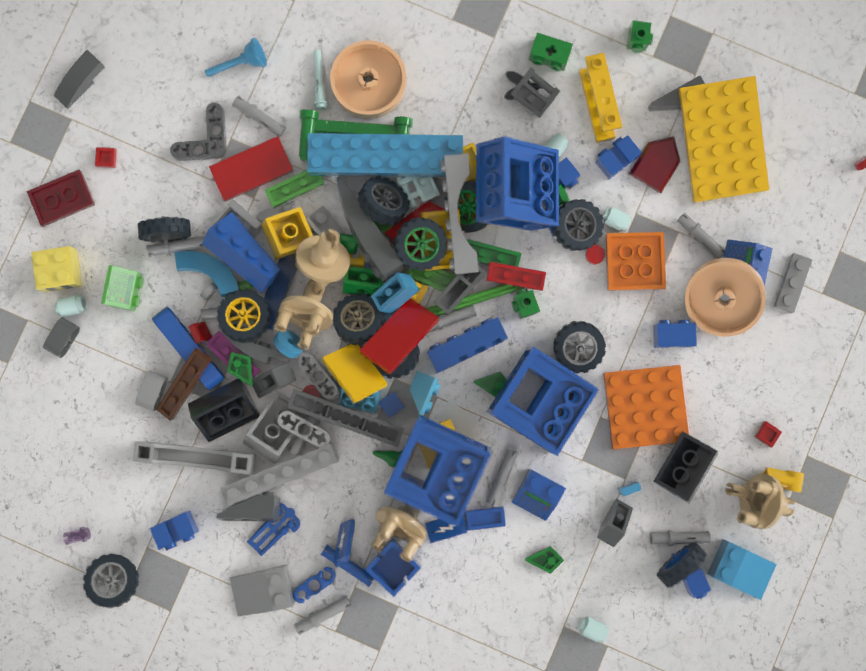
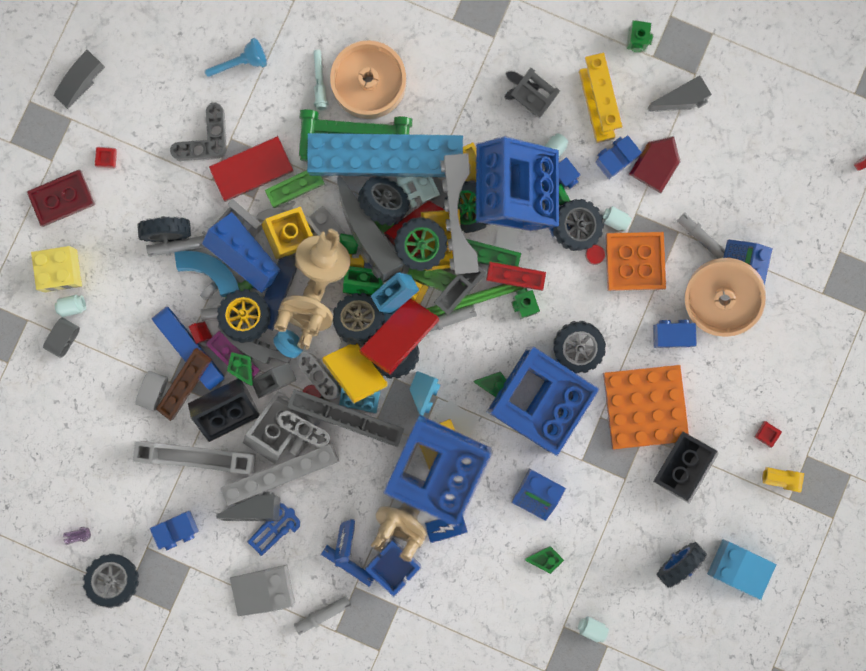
slope [101,265,144,311] -> none
light grey pin [232,96,286,137] -> none
blue piece [293,567,336,603] -> none
green animal [372,450,403,467] -> none
blue tile [379,392,405,418] -> none
blue wedge [427,317,508,374] -> none
blue tile [465,506,506,531] -> none
light grey pin [486,448,519,507] -> none
green brick [529,32,573,71] -> none
dark grey slope [597,498,633,547] -> none
dark azure tile [618,481,641,496] -> none
light grey pin [650,530,711,546] -> none
yellow plate [678,76,769,202] -> none
blue brick [682,567,712,599] -> none
tan piece [725,474,795,529] -> none
light grey plate [774,253,812,313] -> none

